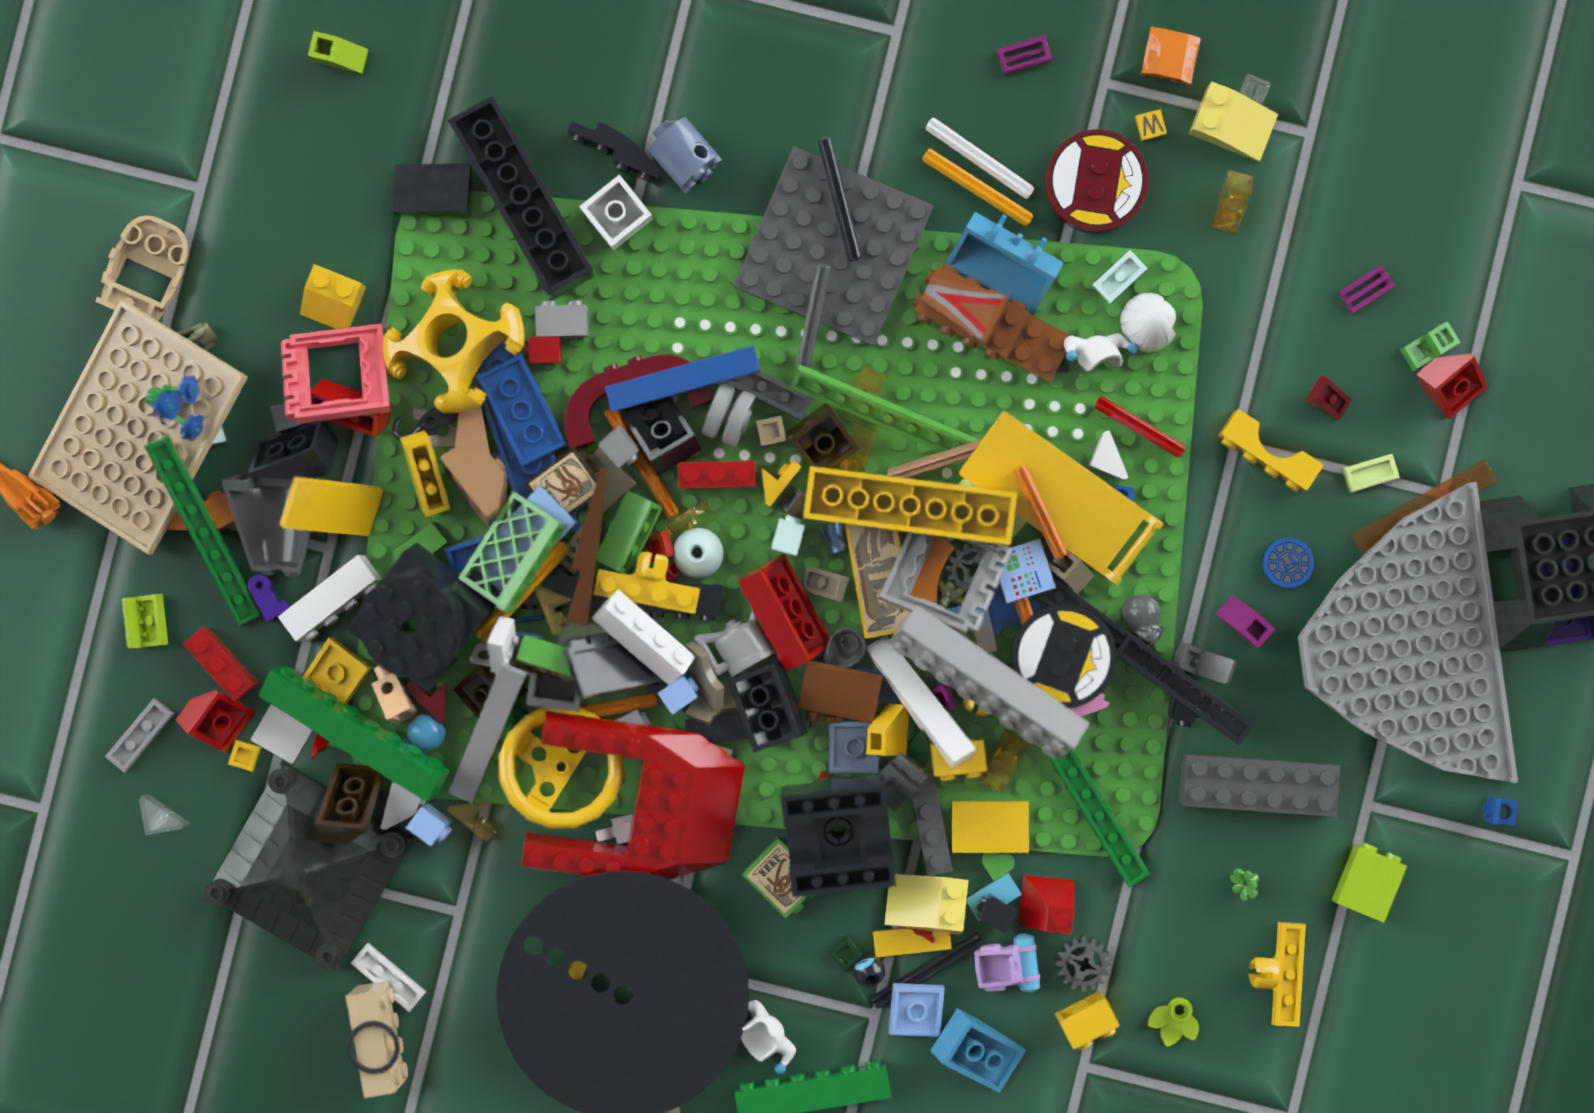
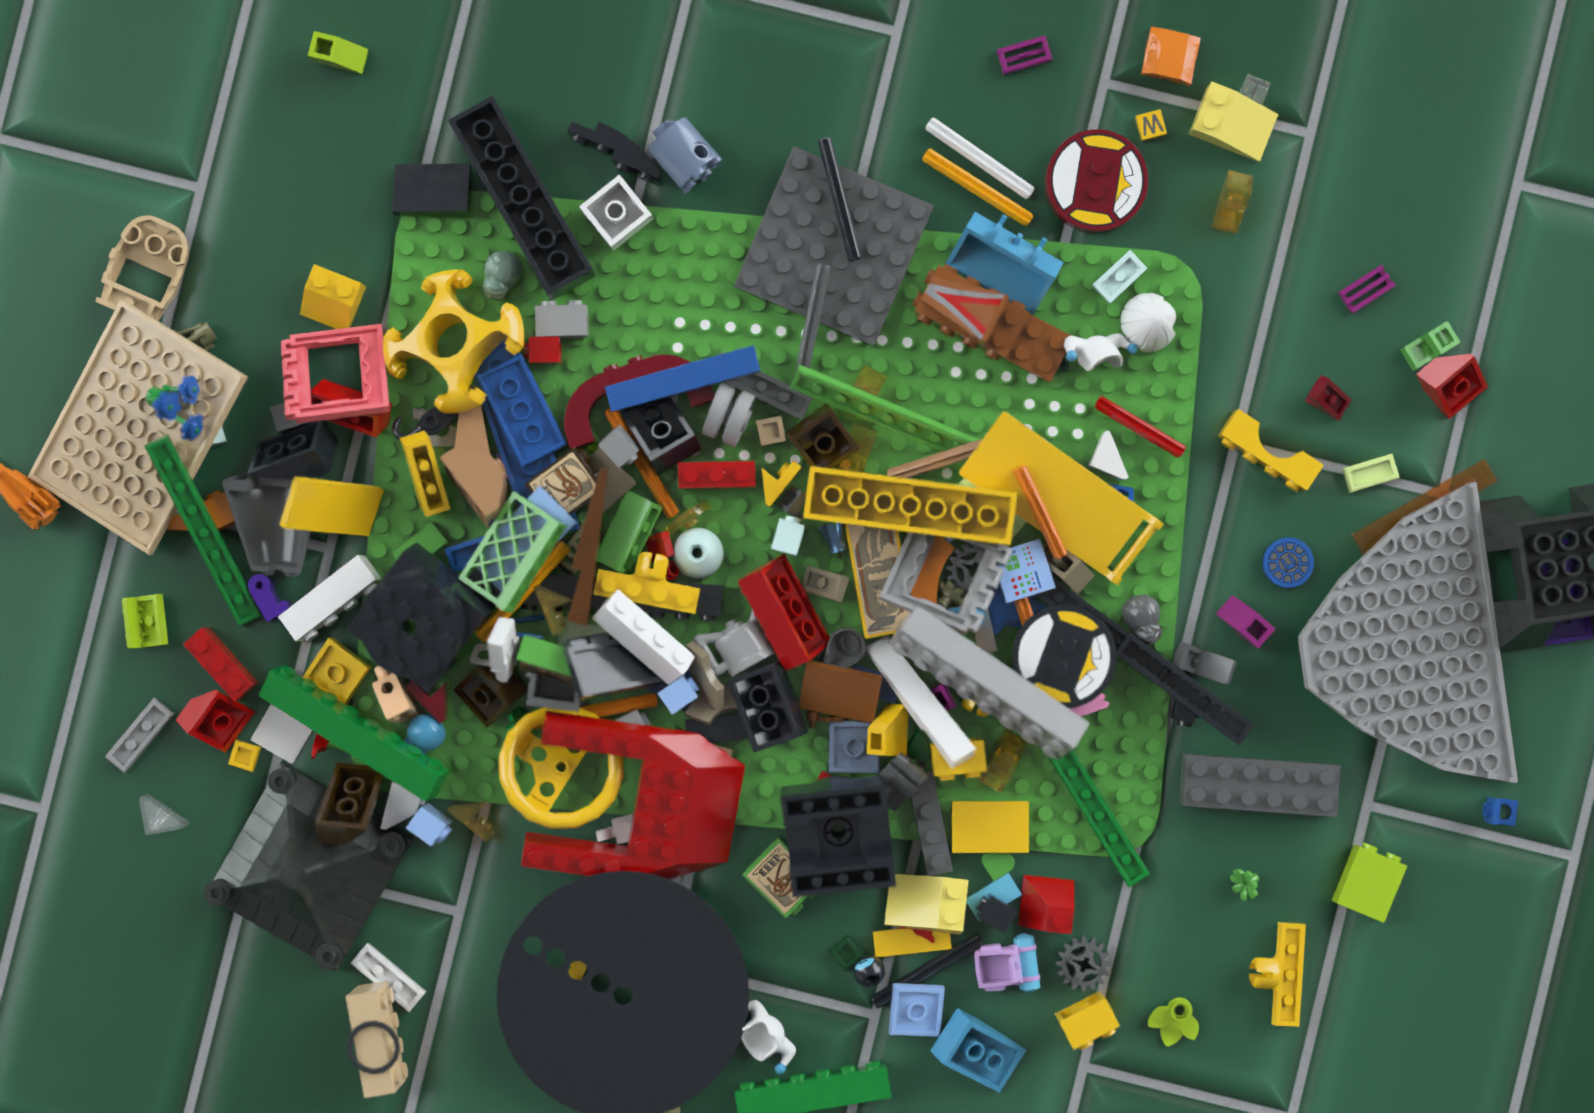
light grey tile [448,662,527,803] -> none
none -> sand green hair [483,250,523,300]

